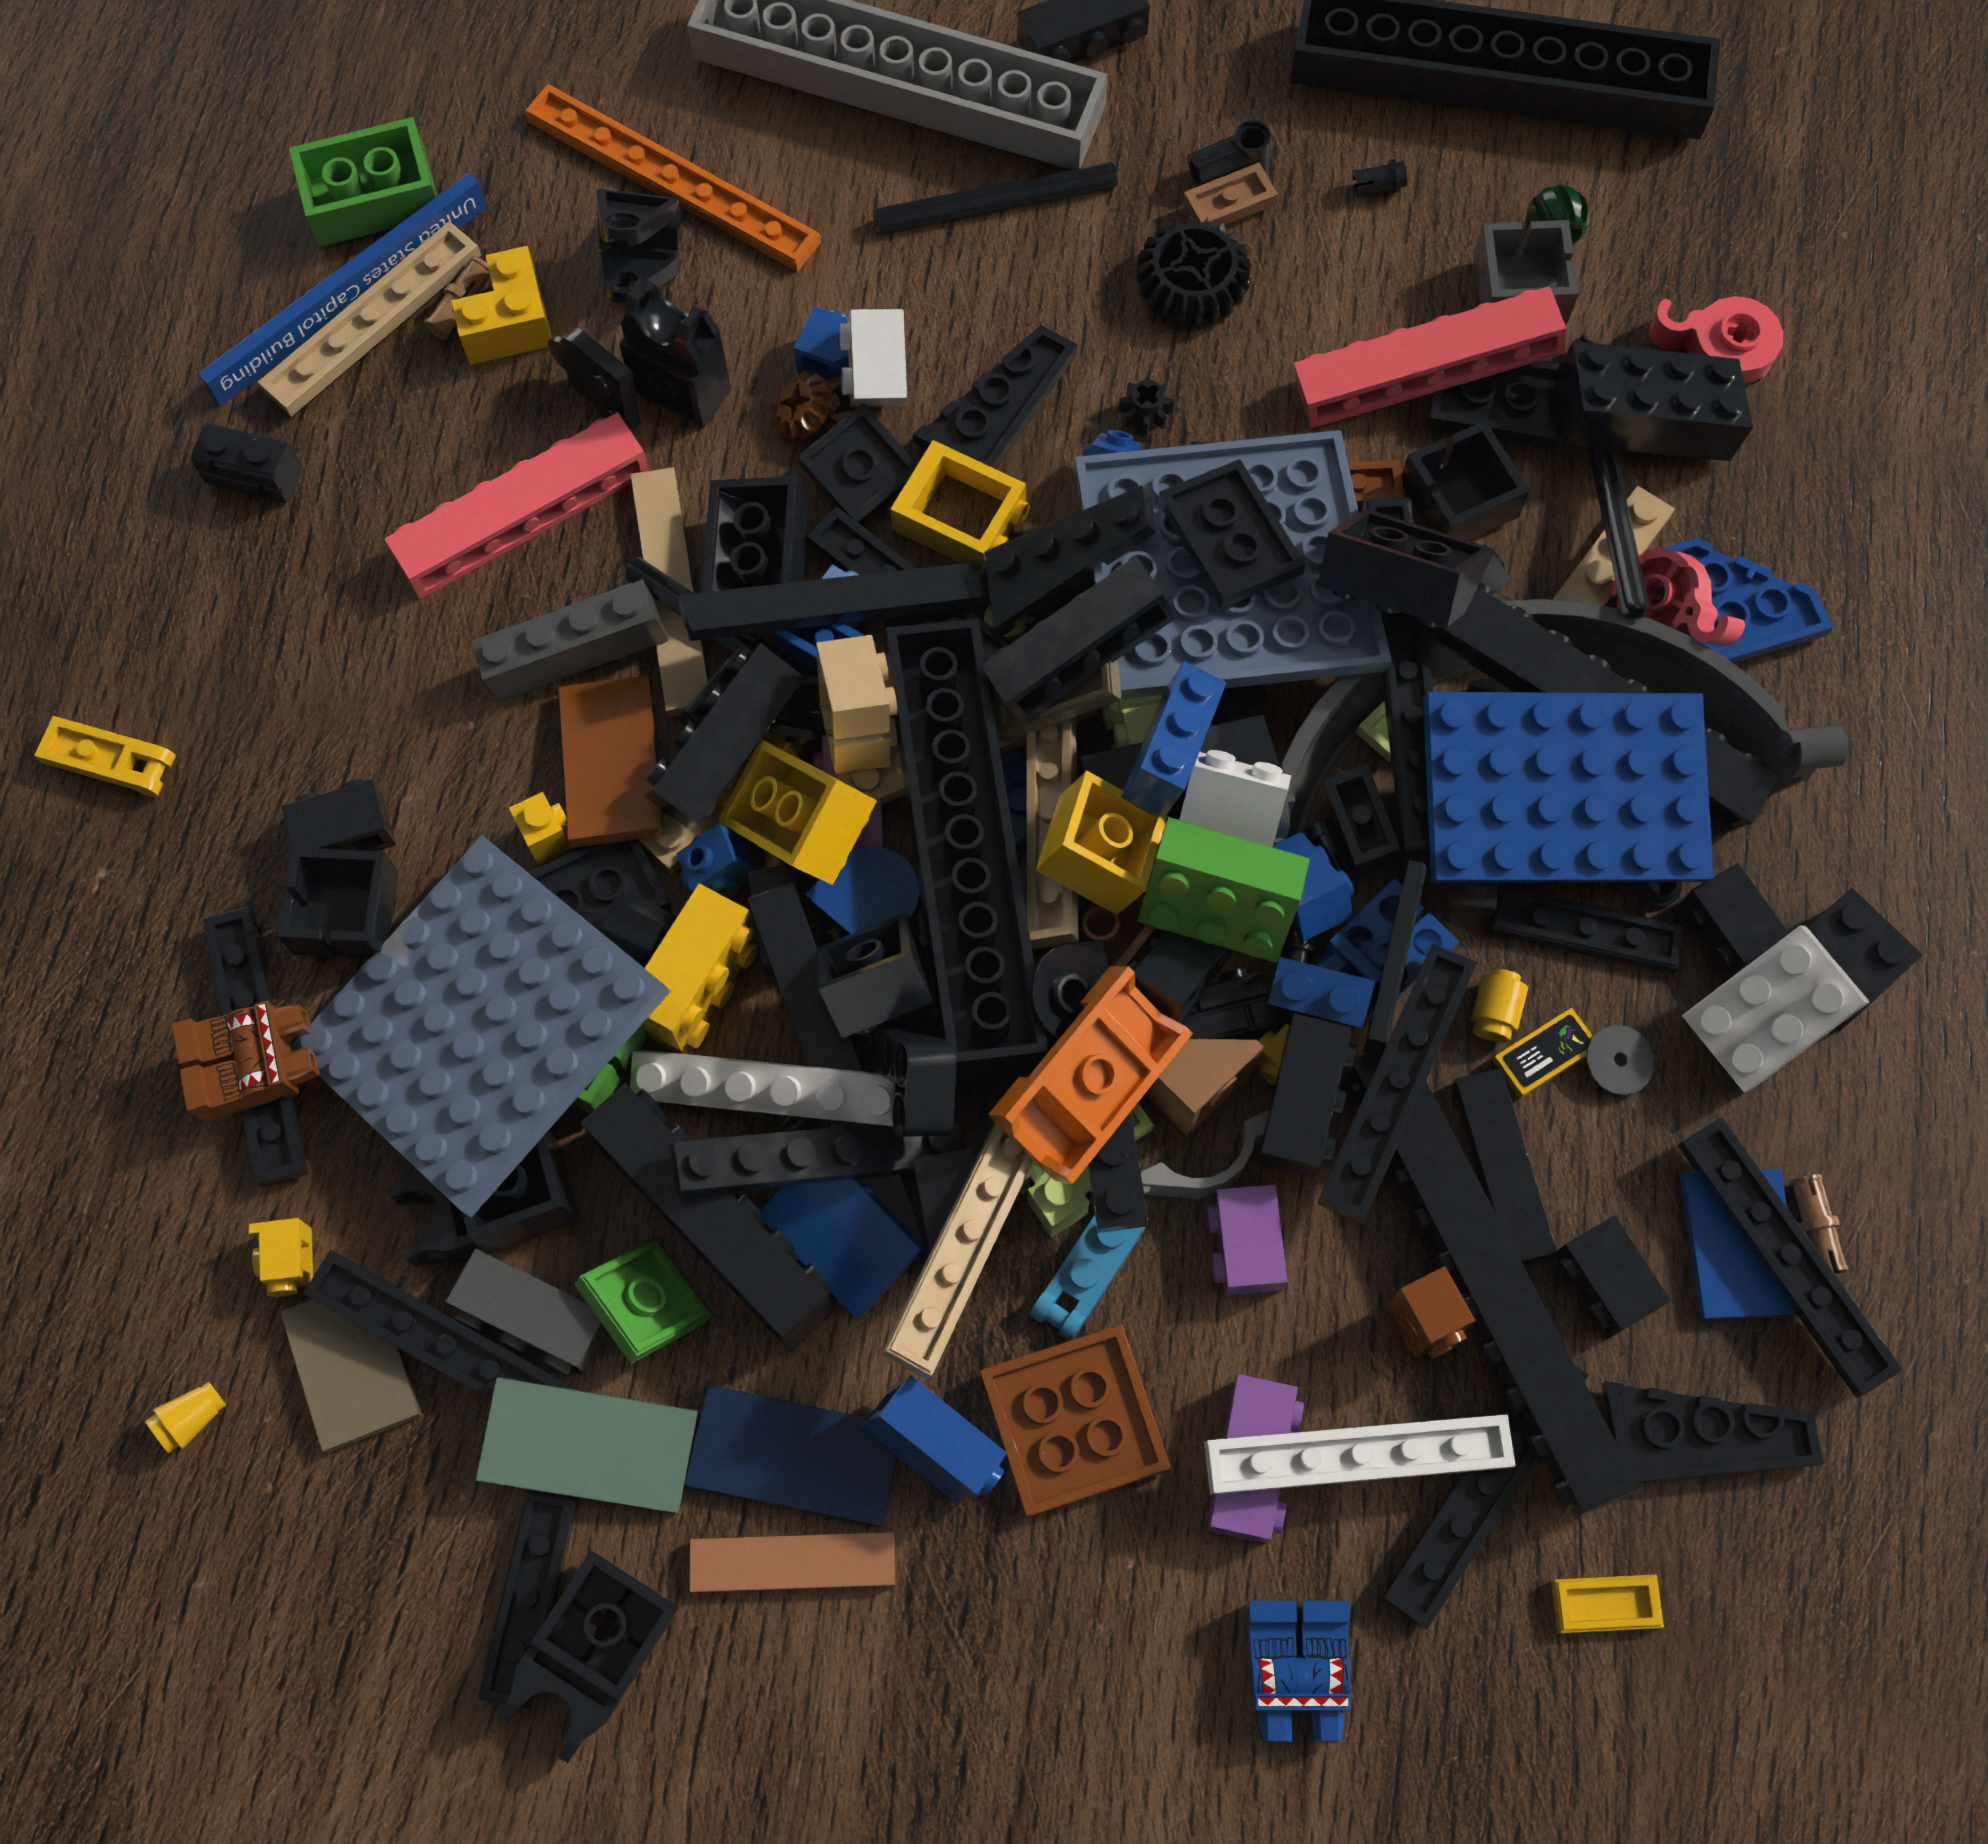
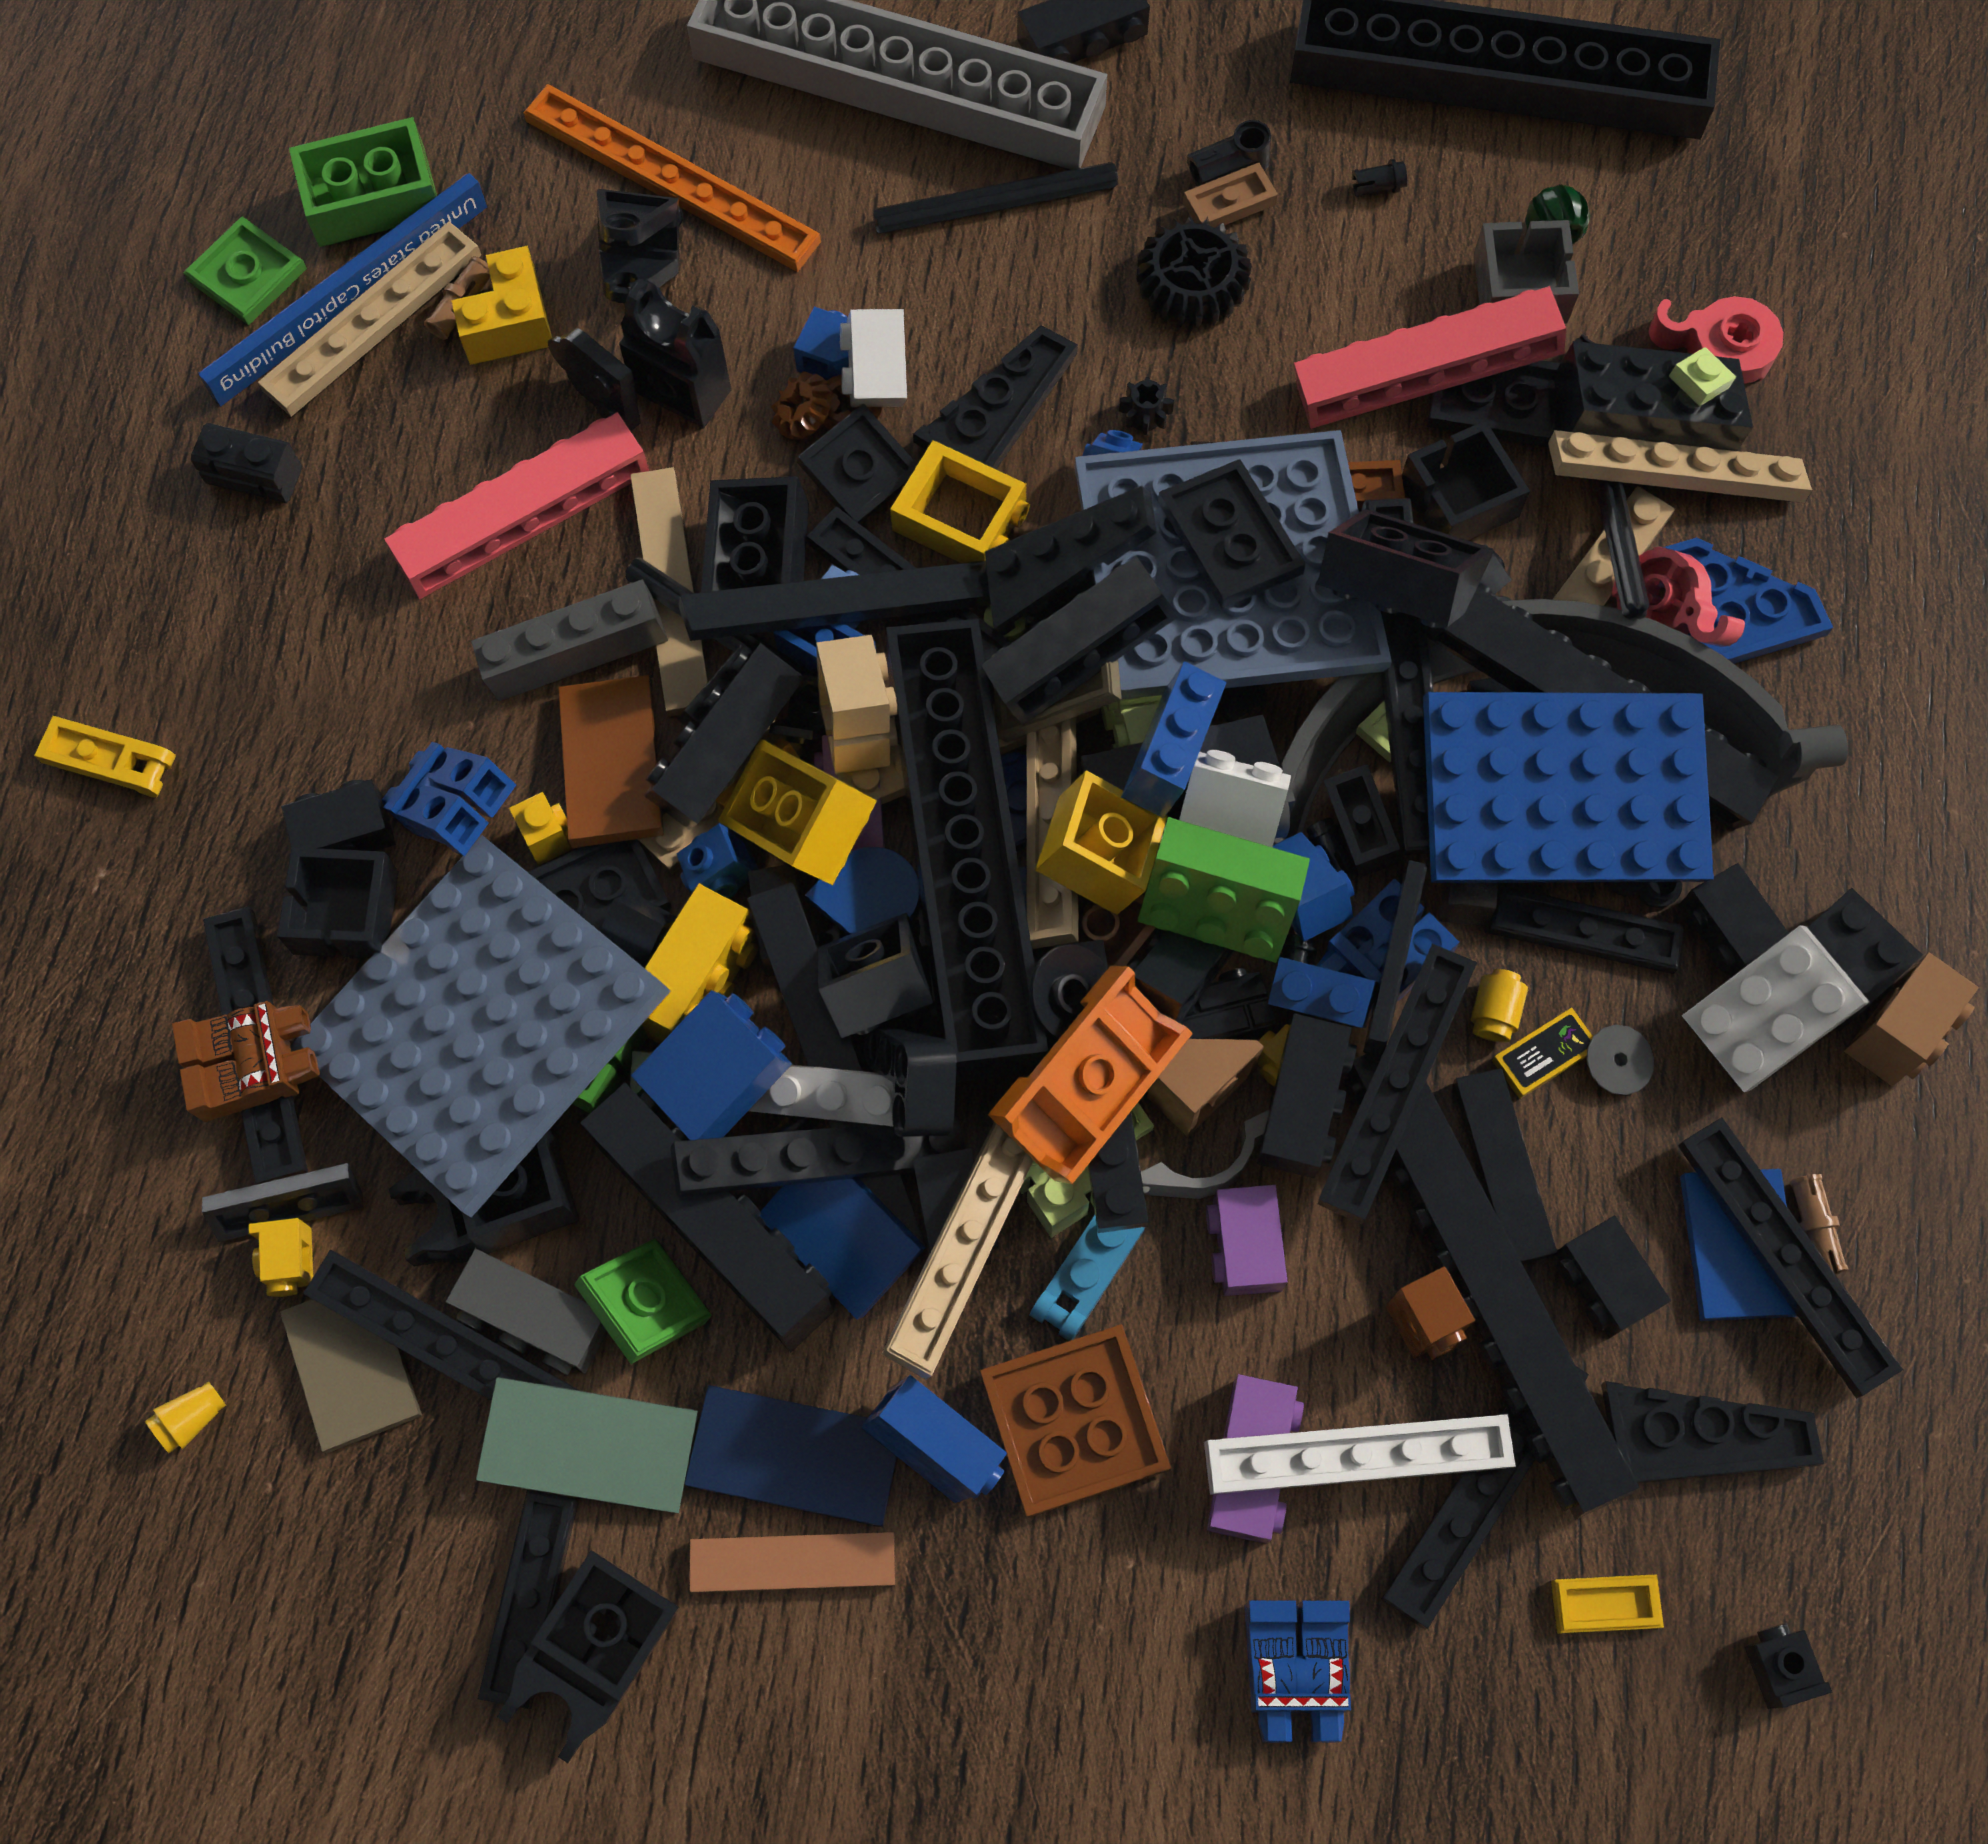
none -> bright green tile [183,216,307,326]
none -> black plate [202,1163,363,1242]
none -> blue hips [382,742,516,857]
none -> blue brick [631,990,792,1140]
none -> tan plate [1548,430,1812,503]
none -> yellowish green plate [1669,347,1736,406]
none -> black brick [1744,1623,1833,1709]
none -> medium nougat brick [1844,952,1979,1086]

